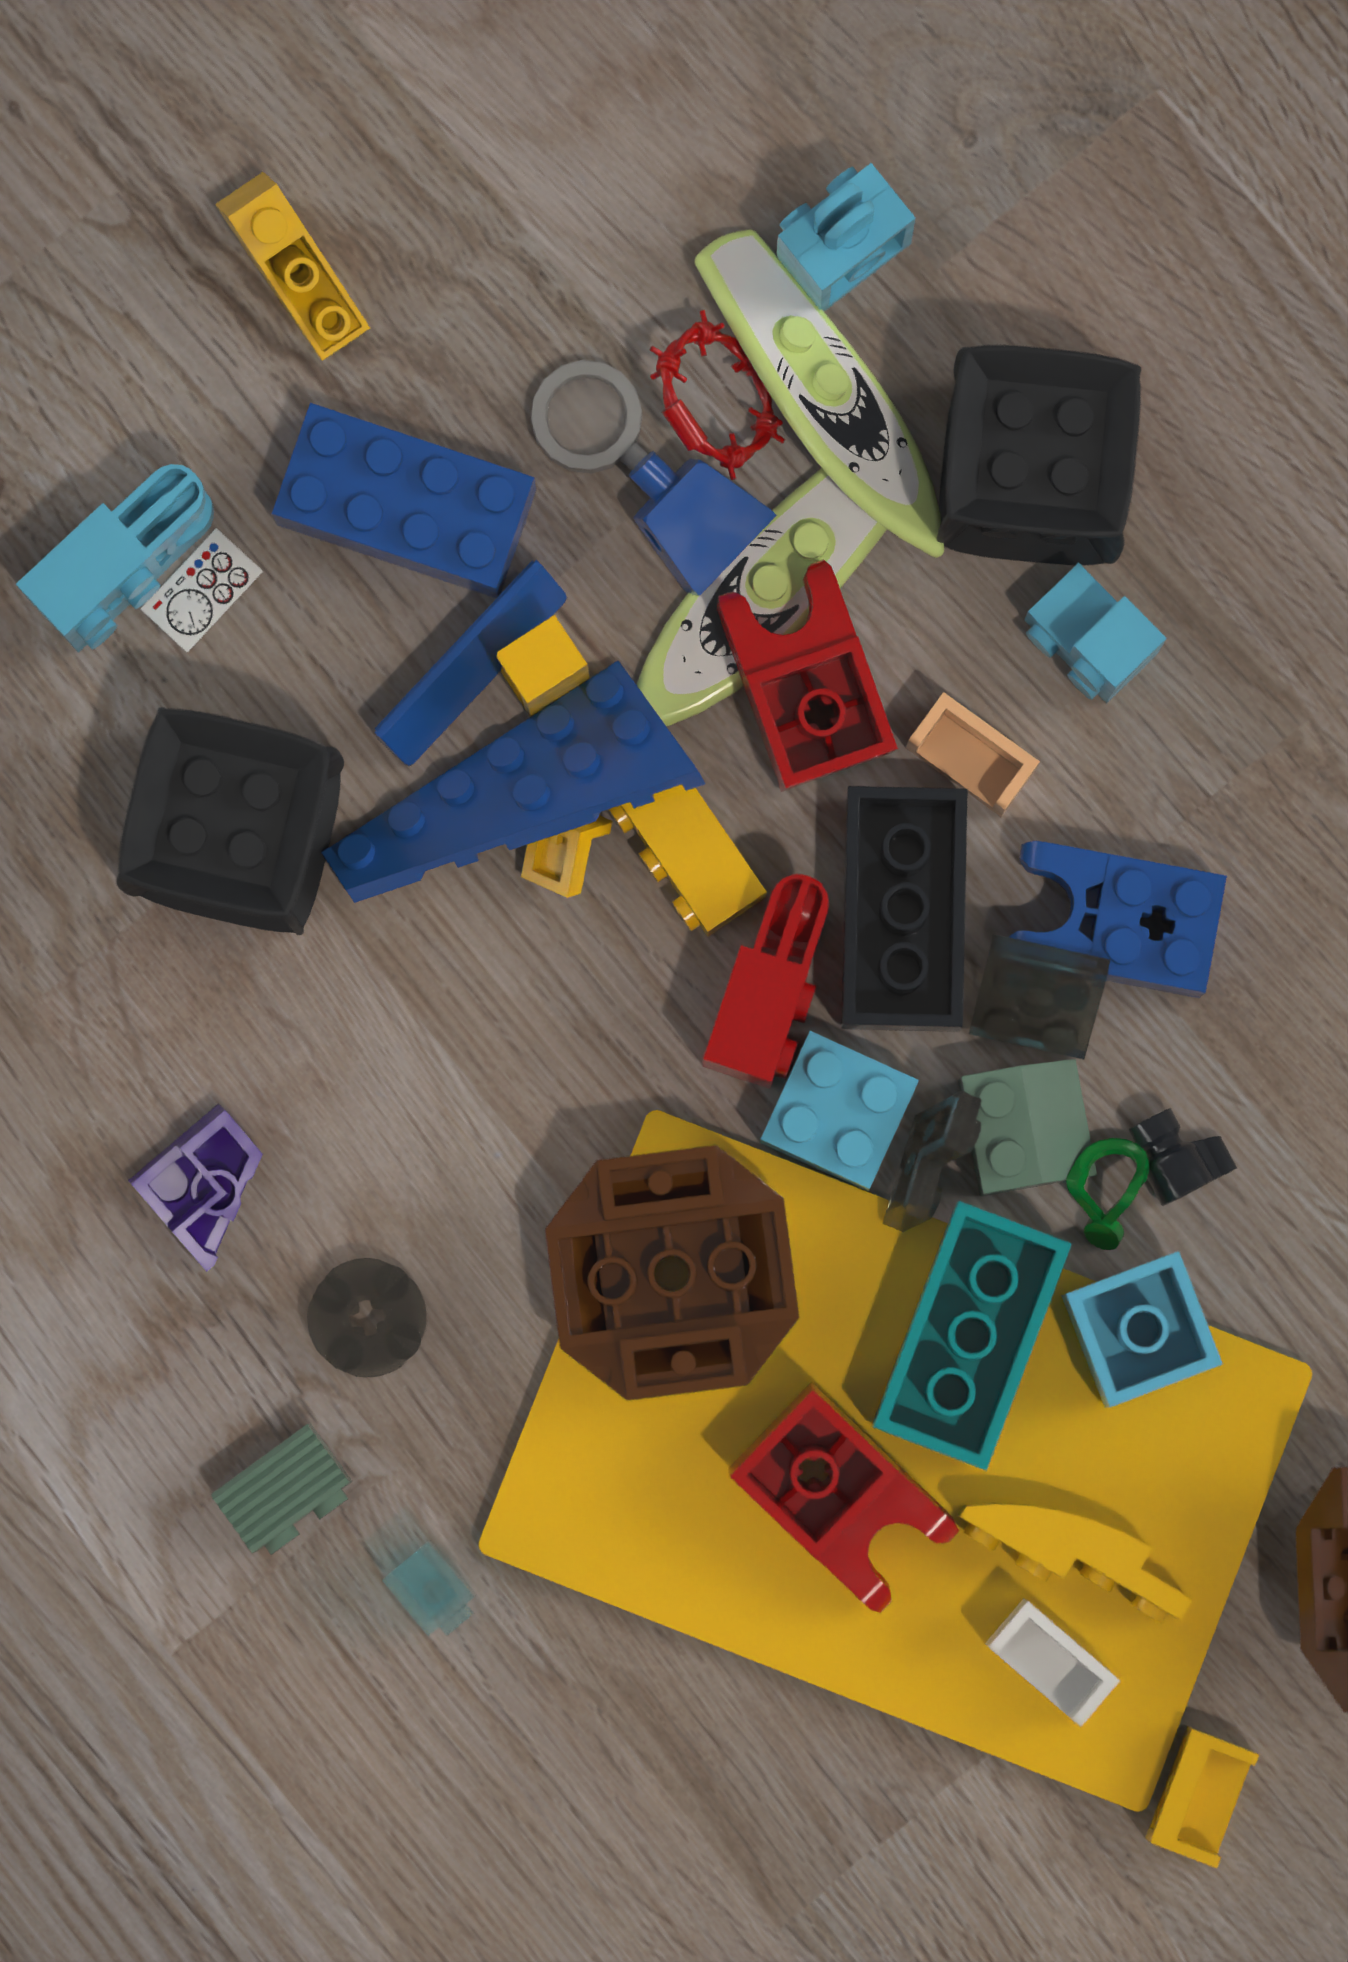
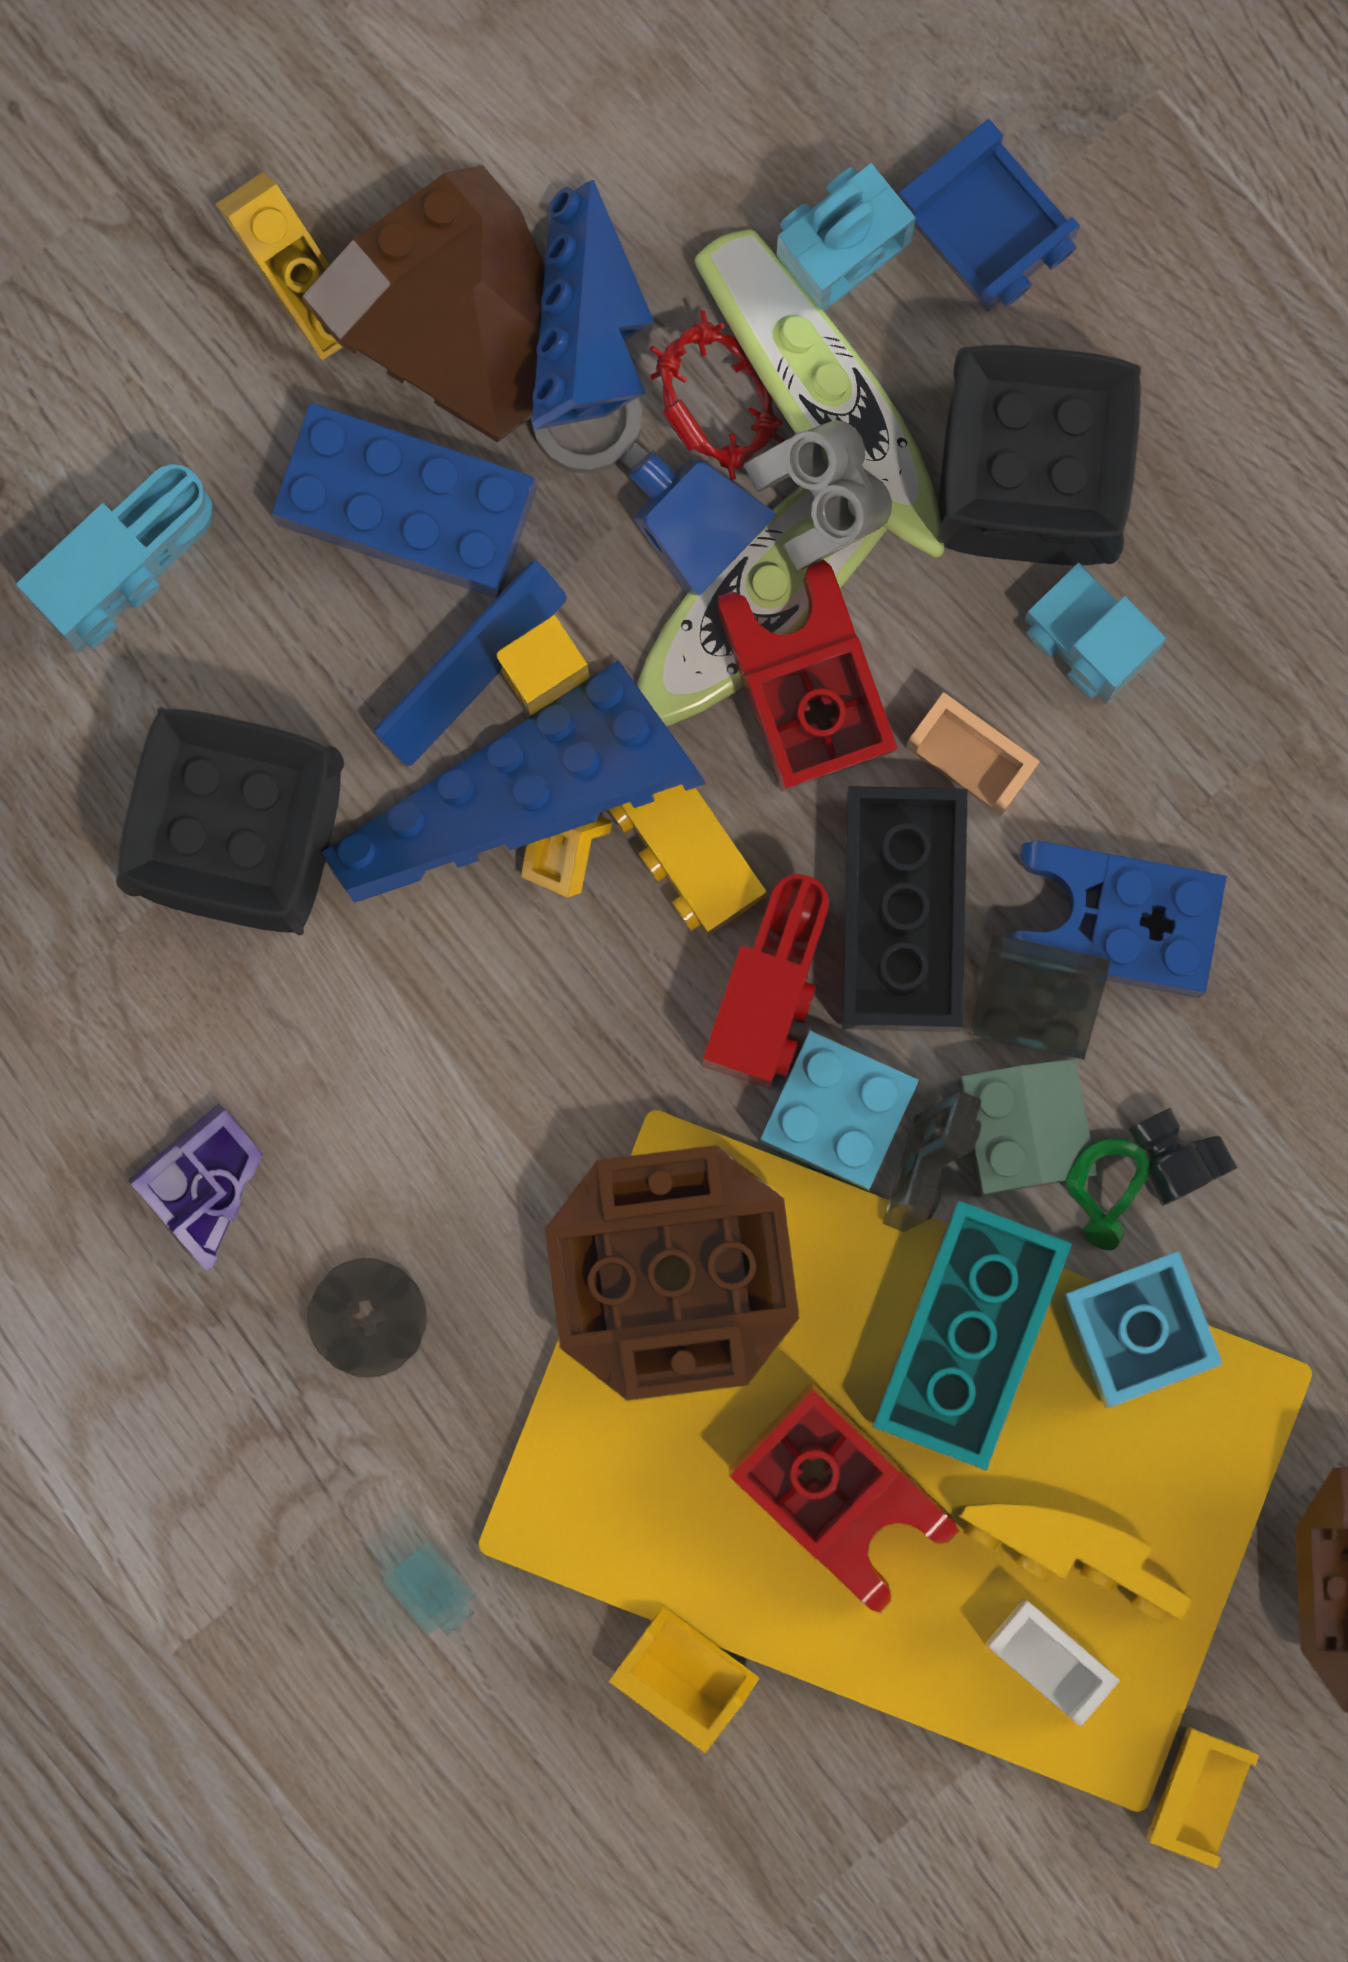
white sticker [141,528,263,652] -> none
sand green brick [211,1424,353,1555] -> none
none -> reddish brown wedge [302,165,545,443]
none -> blue slope [532,180,654,430]
none -> yellow panel [608,1606,759,1753]
none -> light grey piece [744,420,892,571]
none -> blue panel [898,118,1080,312]

